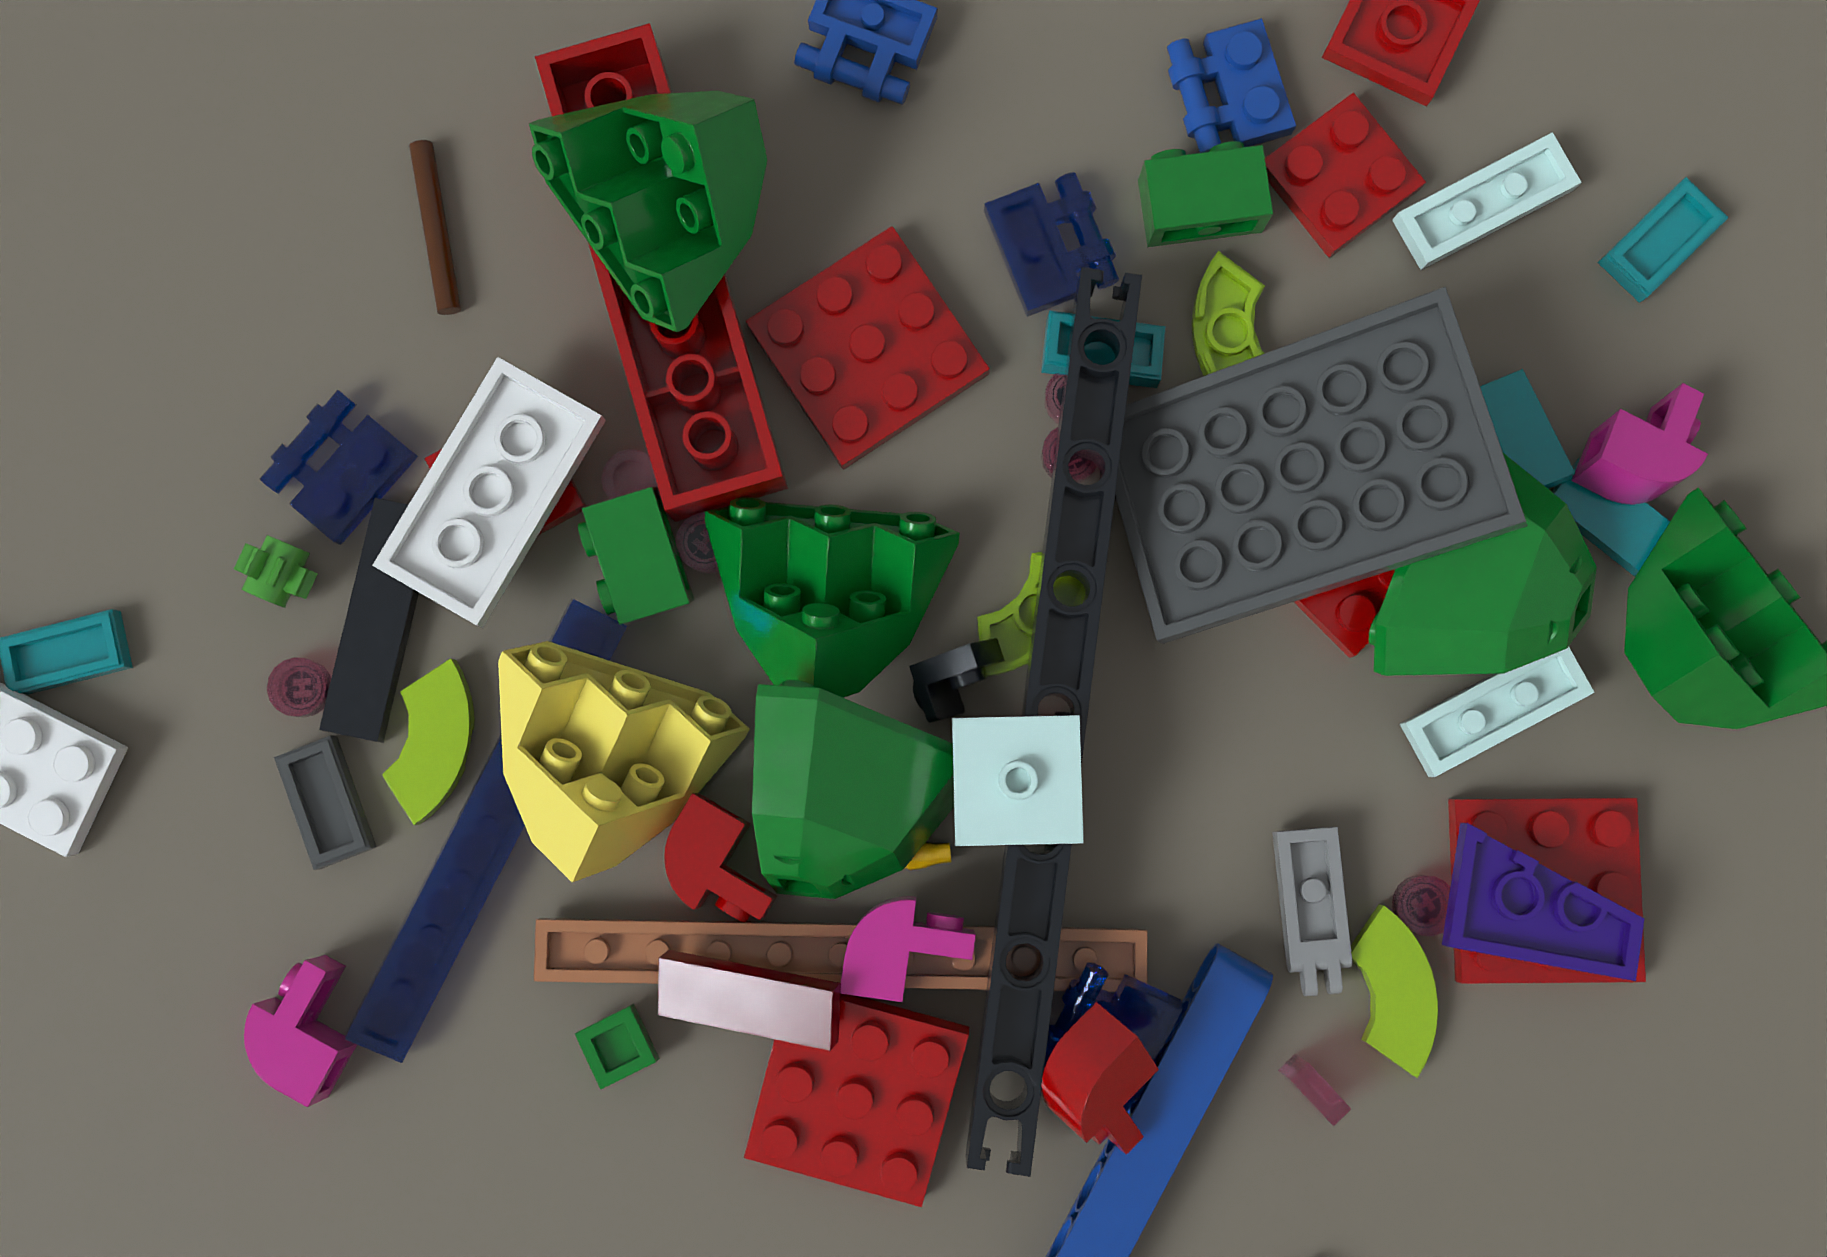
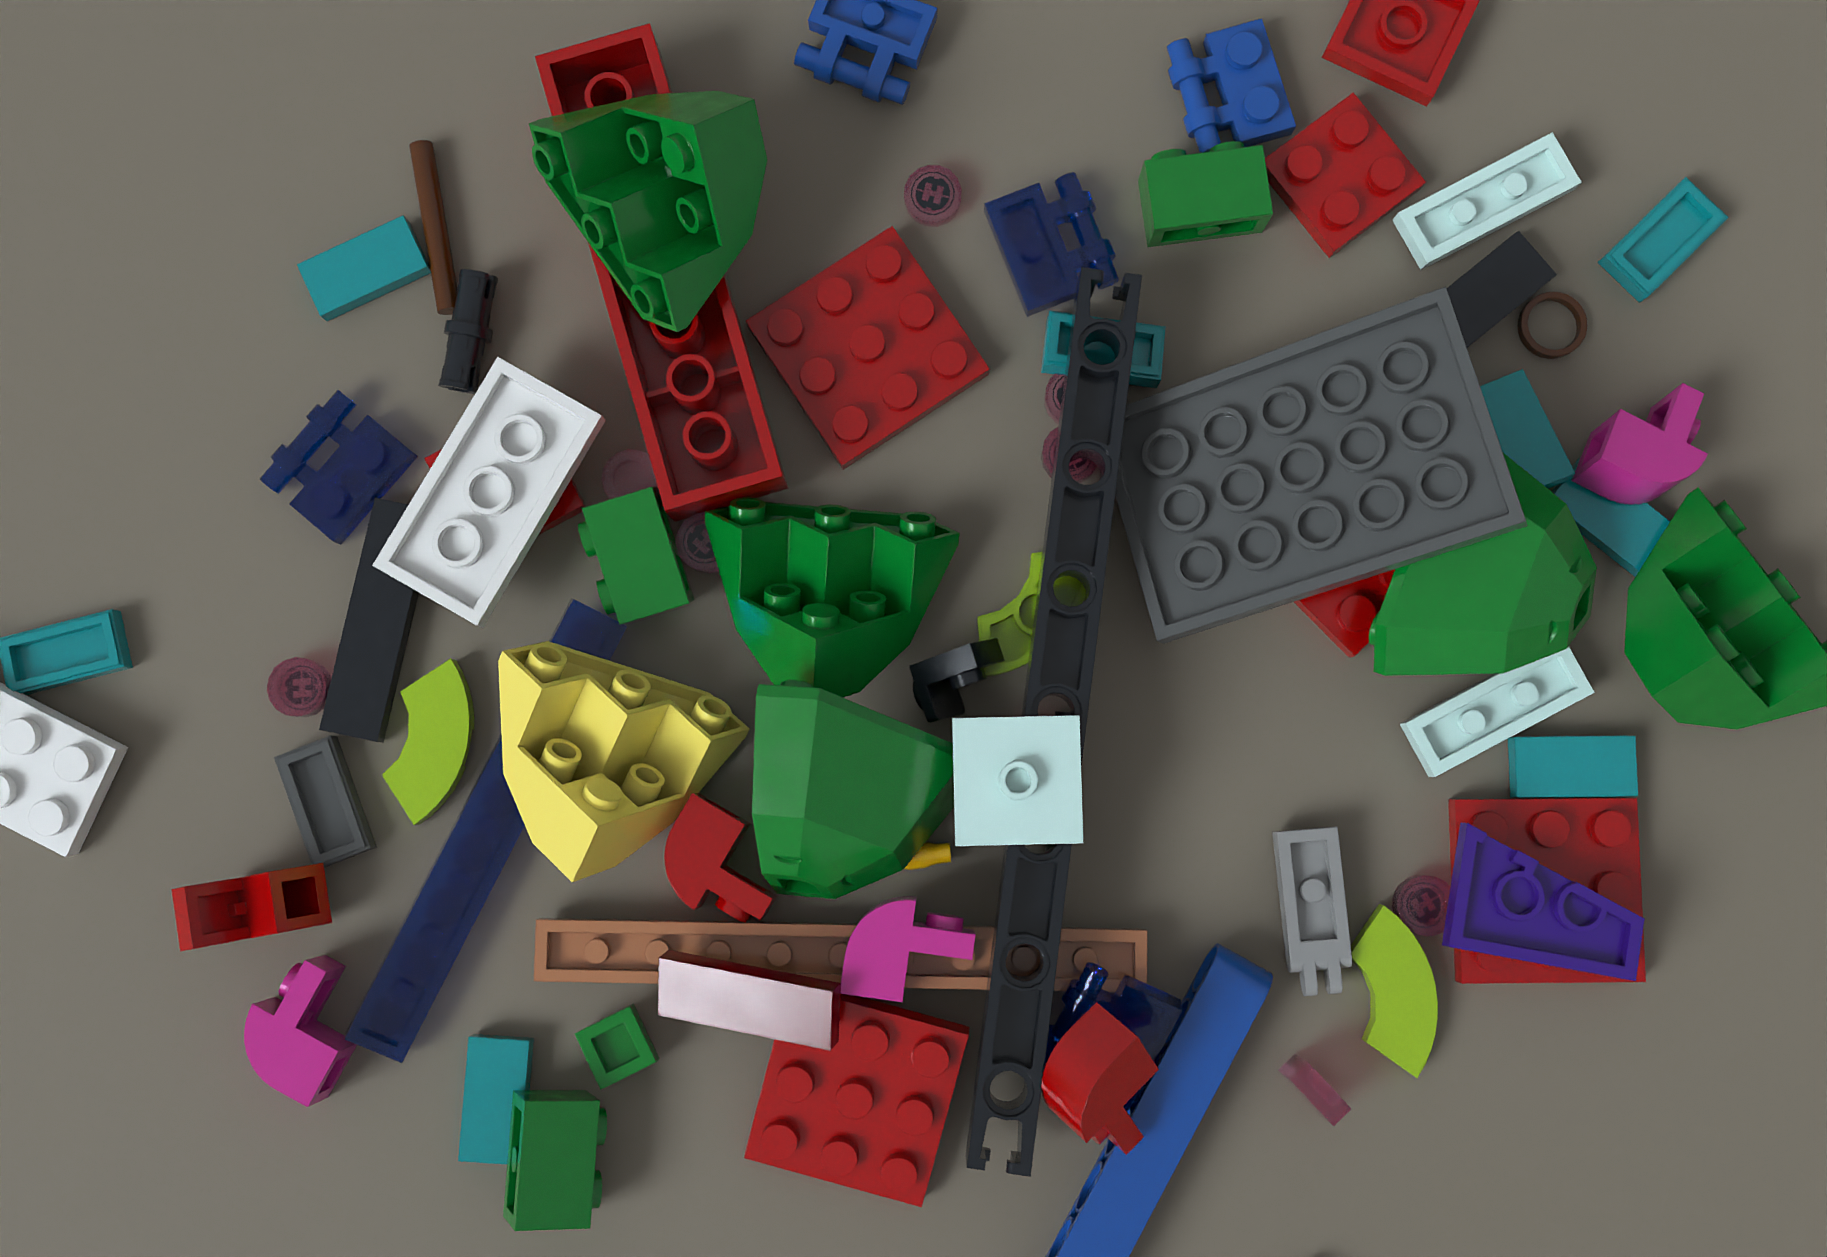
bright green gear [234,535,318,608] -> none
lime tile [1191,251,1265,376] -> none
none -> red brick [171,863,332,951]
none -> teal tile [297,215,431,321]
none -> black pin [438,269,498,394]
none -> teal tile [458,1034,534,1165]
none -> green brick [503,1090,607,1231]
none -> clear pink tile [904,165,962,227]
none -> black tile [1447,230,1557,348]
none -> teal tile [1508,736,1638,797]
none -> reddish brown piece [1517,292,1587,359]

